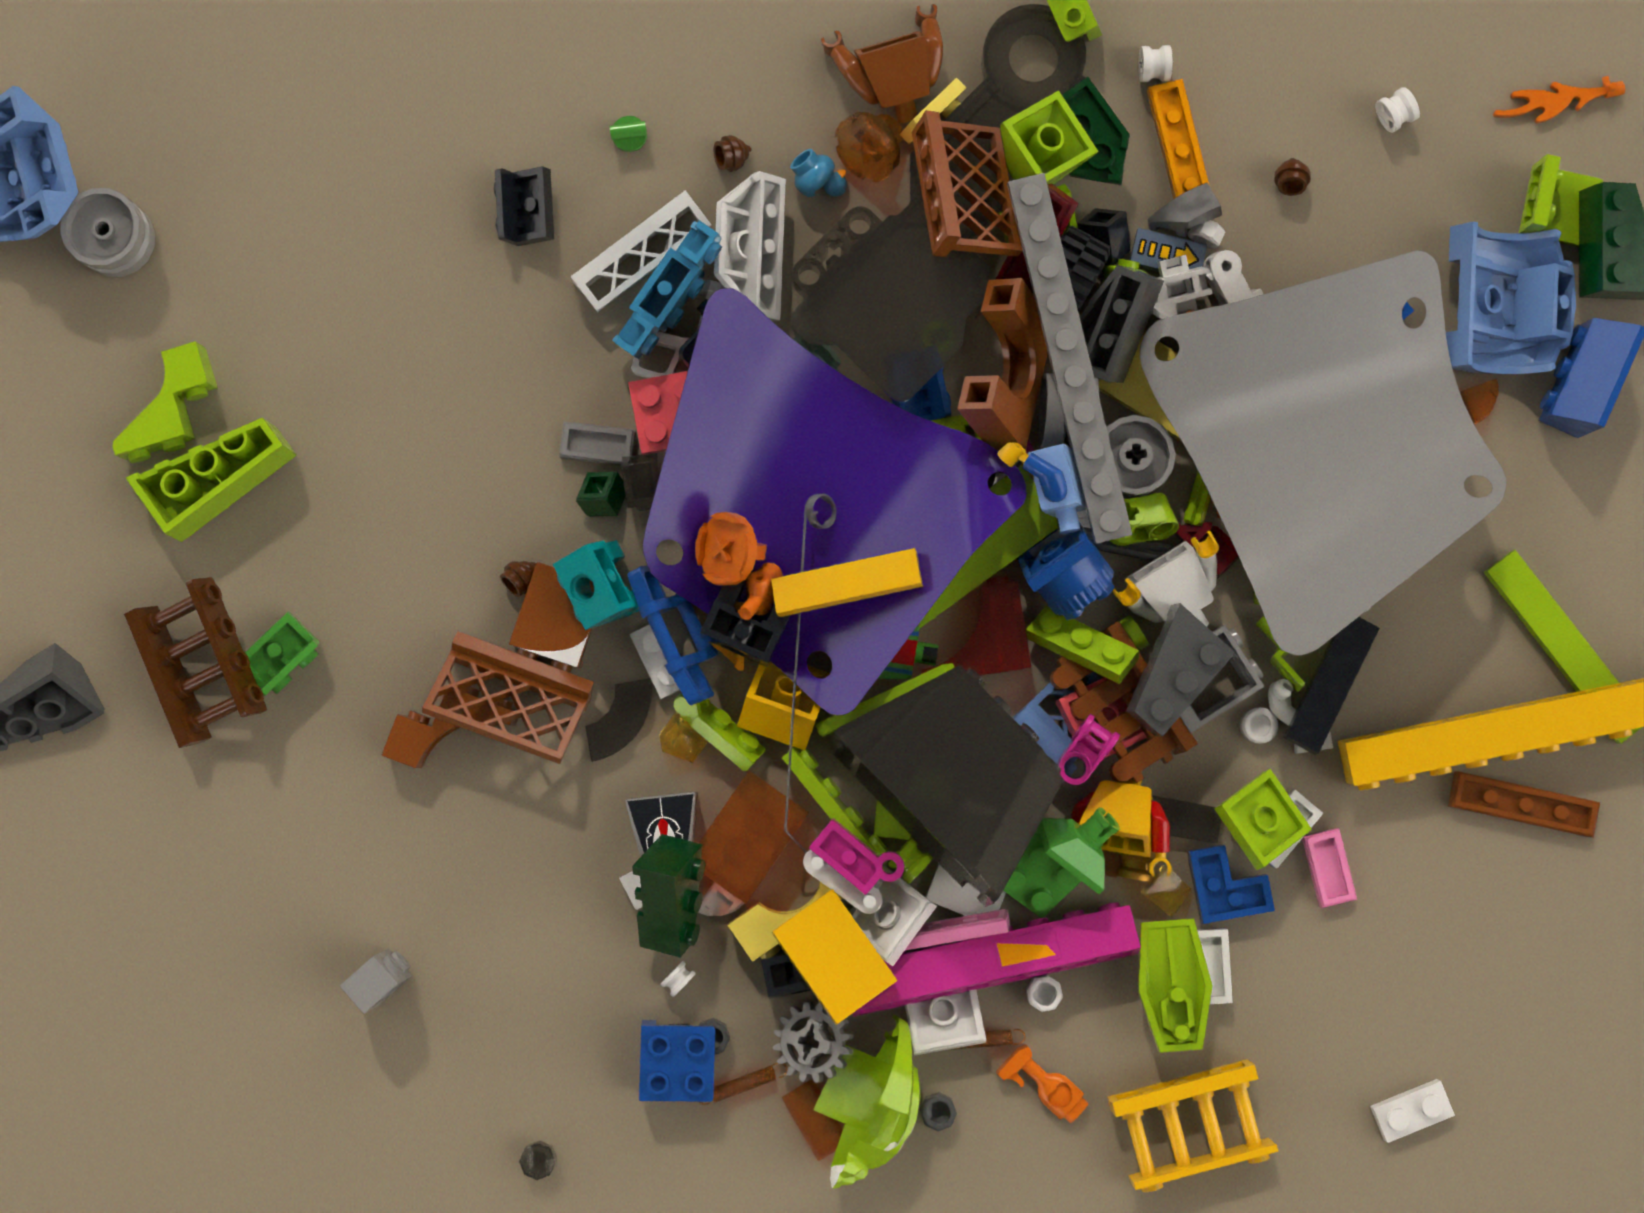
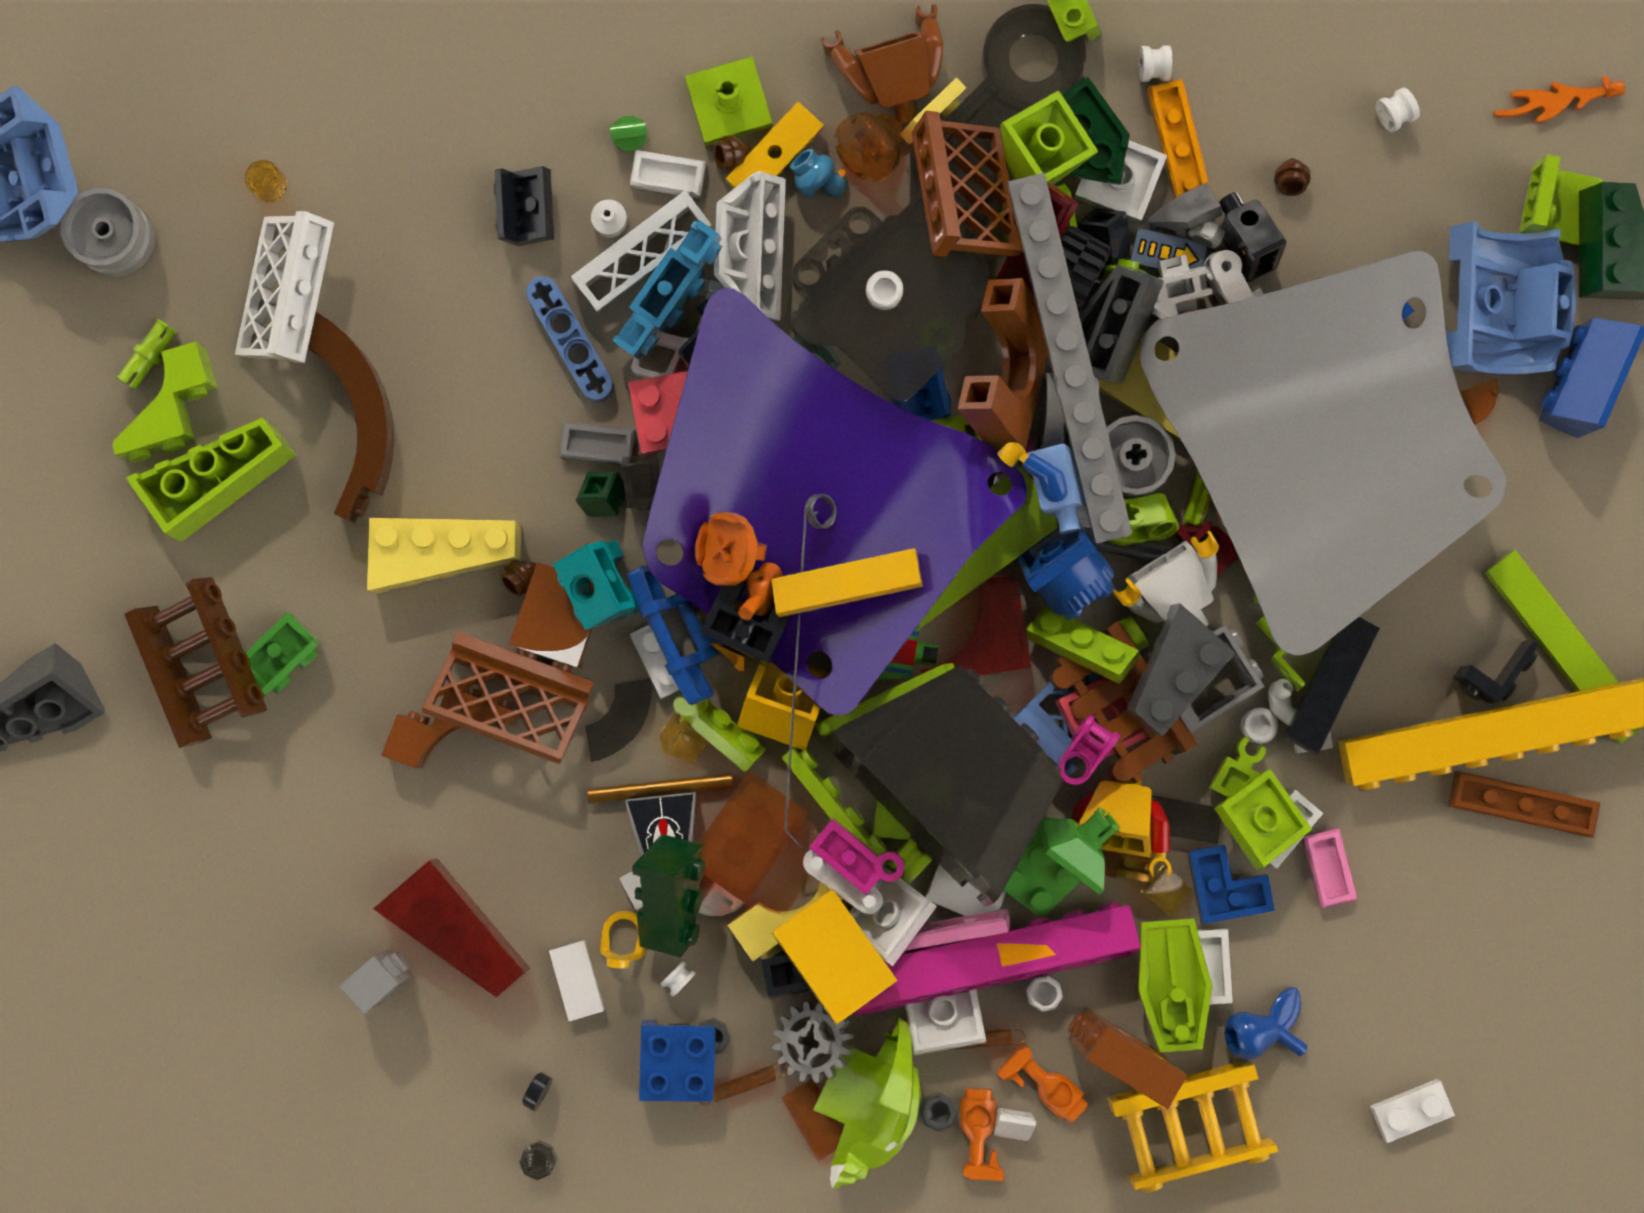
none -> lime pin [116,319,178,390]
none -> white fence [234,211,334,363]
none -> clear yellow wheel [245,160,287,202]
none -> reddish brown arch [308,312,394,523]
none -> light yellow wedge [367,518,522,594]
none -> clear red wedge [373,858,530,997]
none -> black tile [522,1072,553,1111]
none -> medium blue beam [526,276,614,403]
none -> white tile [549,940,605,1021]
none -> pearl gold bar [588,773,733,803]
none -> white tile [591,199,628,238]
none -> yellow piece [600,911,646,969]
none -> white tile [630,150,706,199]
none -> lime tile [685,56,773,147]
none -> yellow tile [725,102,824,189]
none -> white tile [866,271,903,310]
none -> orange piece [960,1088,1004,1181]
none -> white slope [993,1108,1036,1141]
none -> dark orange arch [1068,1008,1188,1109]
none -> white plate [1074,140,1167,224]
none -> lime plate [1209,737,1266,798]
none -> black torso [1219,192,1287,283]
none -> blue piece [1224,987,1308,1061]
none -> black bracket [1453,639,1540,703]

